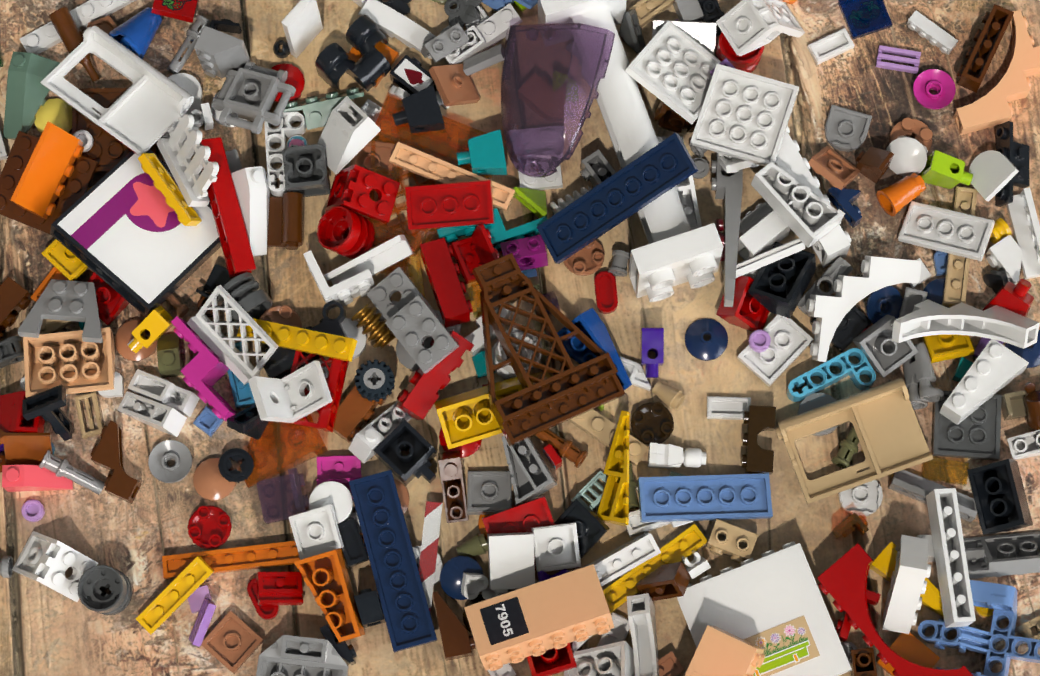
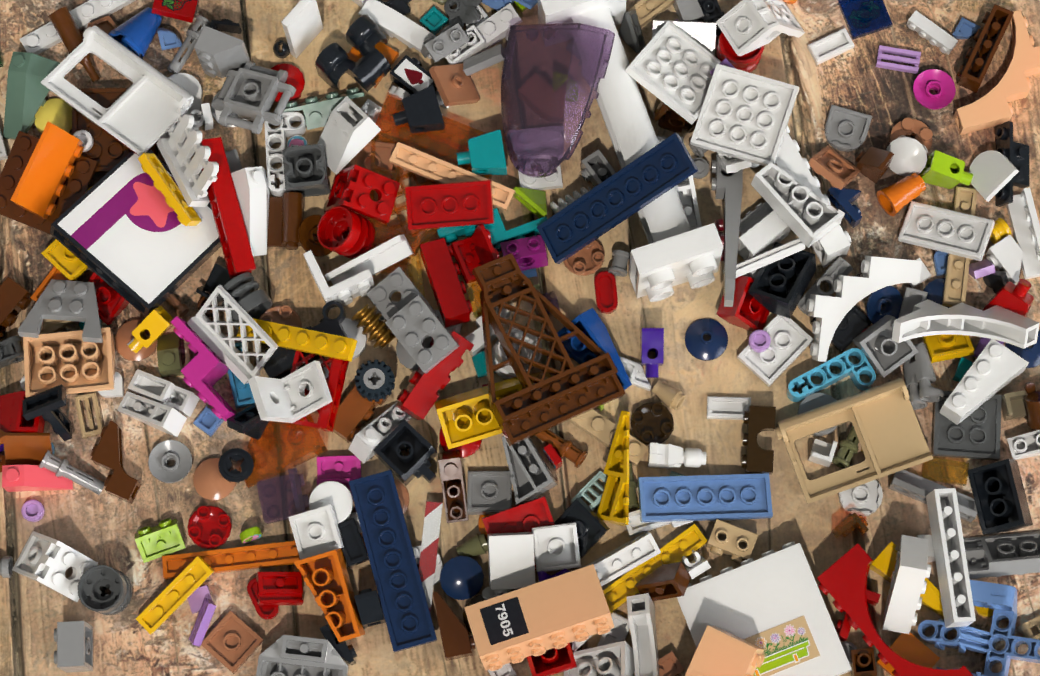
white tile [461,572,489,600] -> none
none -> light grey brick [54,621,93,673]
none -> lime bracket [135,518,186,563]
none -> medium blue tile [157,28,182,50]
none -> lime tile [239,526,263,544]
none -> reddish brown dish [298,215,332,257]
none -> teal tile [419,6,449,35]
none -> white panel [808,439,838,467]
none -> medium blue tile [952,17,981,39]
none -> lavender tile [968,259,996,279]

